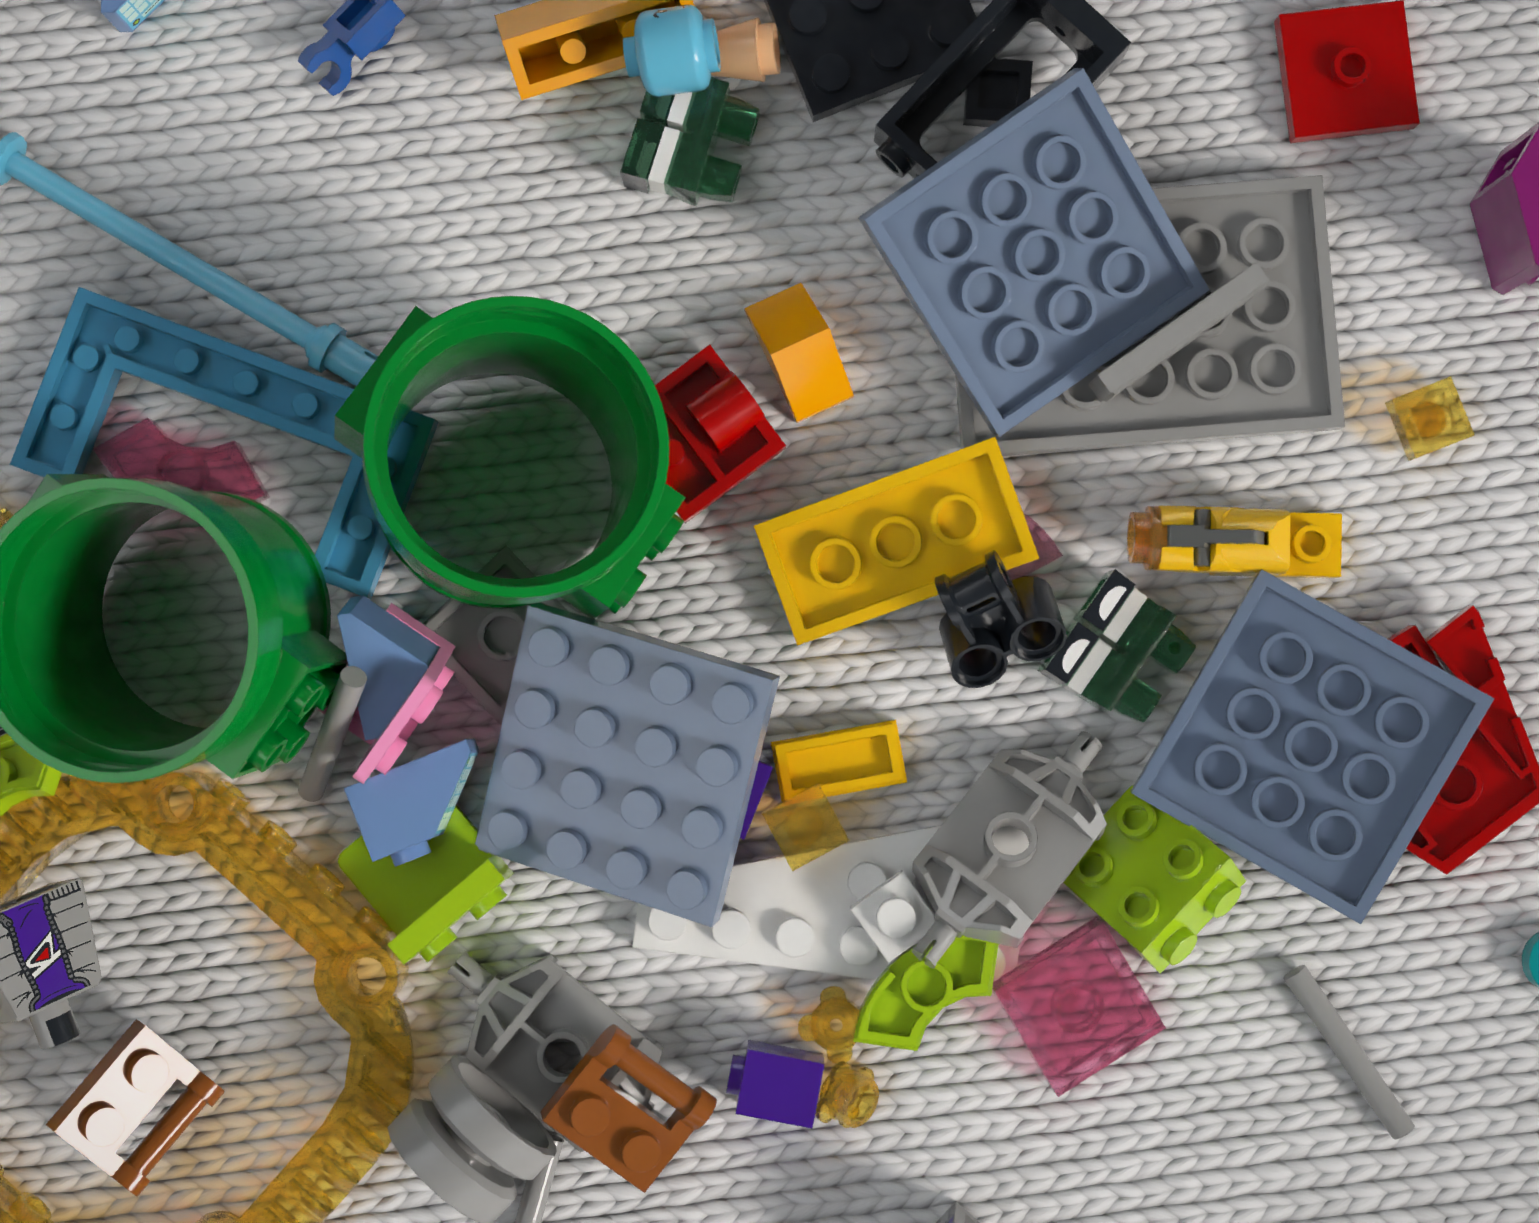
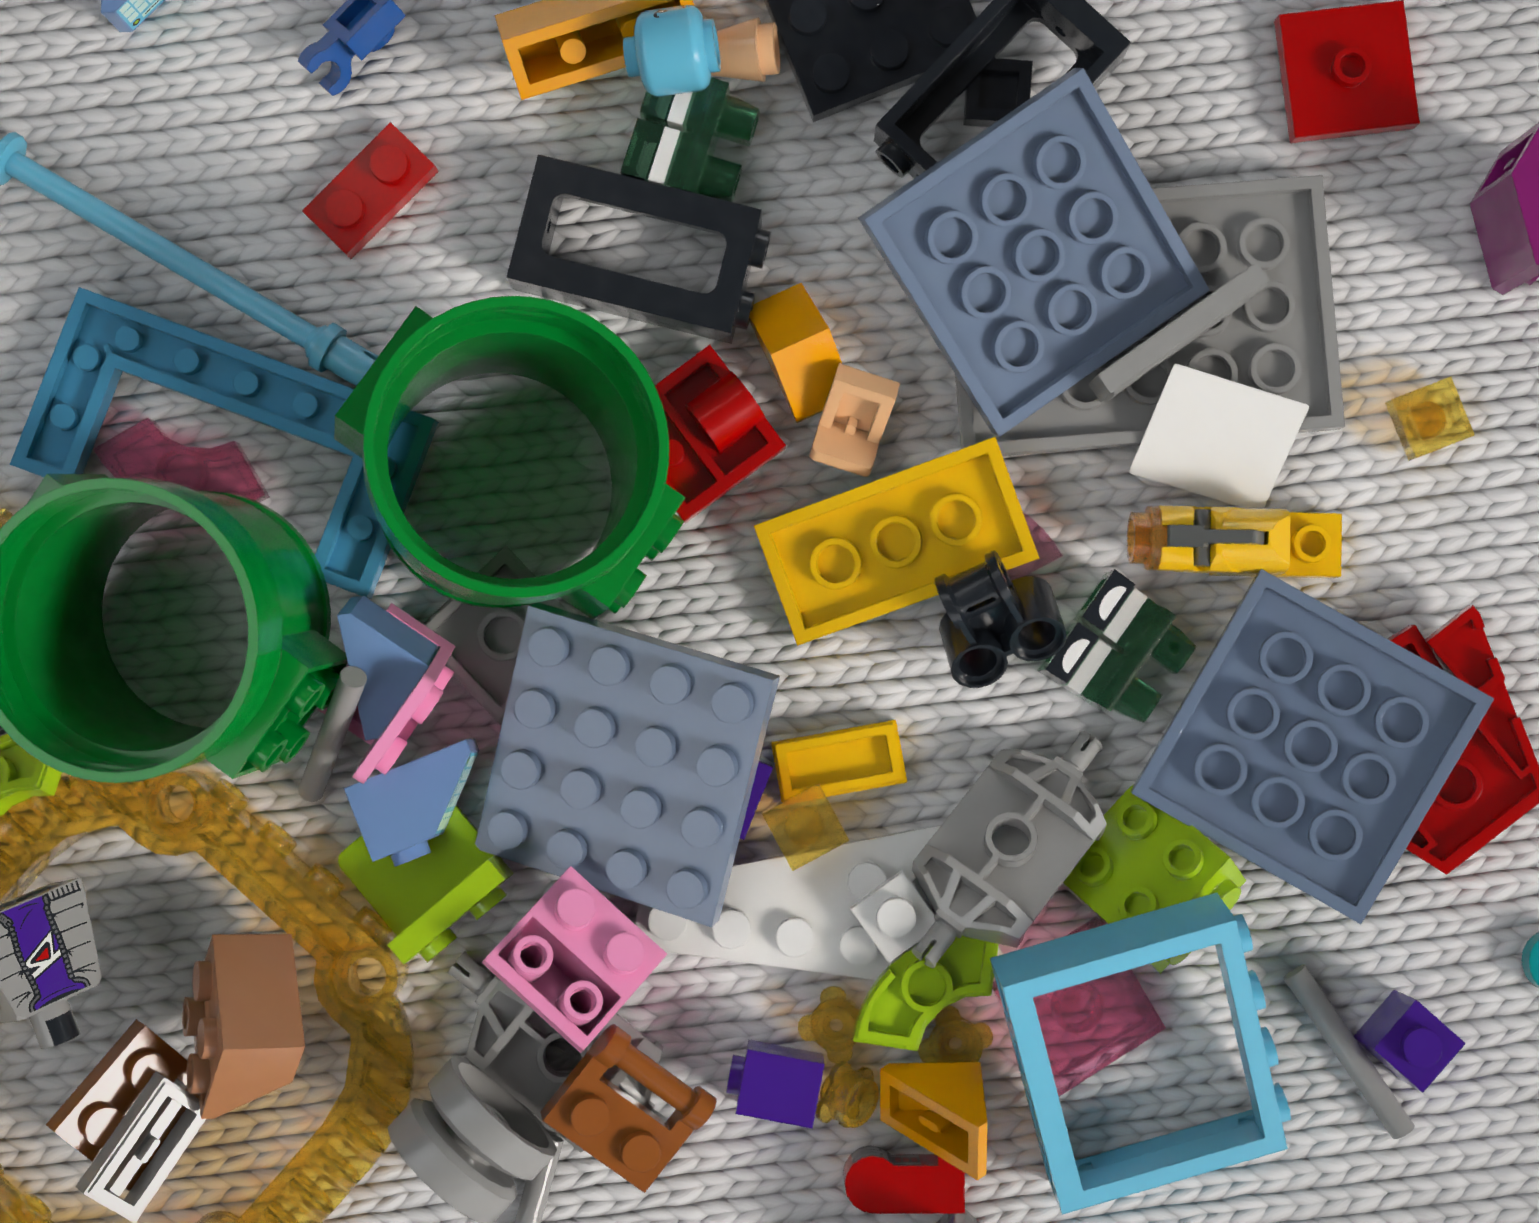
none -> tile [75,1071,206,1223]
none -> nougat slope [182,934,305,1119]
none -> red plate [302,122,439,259]
none -> bright pink slope [482,866,667,1053]
none -> black piece [506,154,771,344]
none -> light nougat bracket [809,363,900,477]
none -> red leg [843,1146,965,1214]
none -> light orange slope [880,1062,987,1181]
none -> clear yellow plate [918,1005,993,1063]
none -> medium azure window [990,893,1291,1215]
none -> white sticker [1129,364,1309,509]
none -> dark purple brick [1354,990,1466,1093]

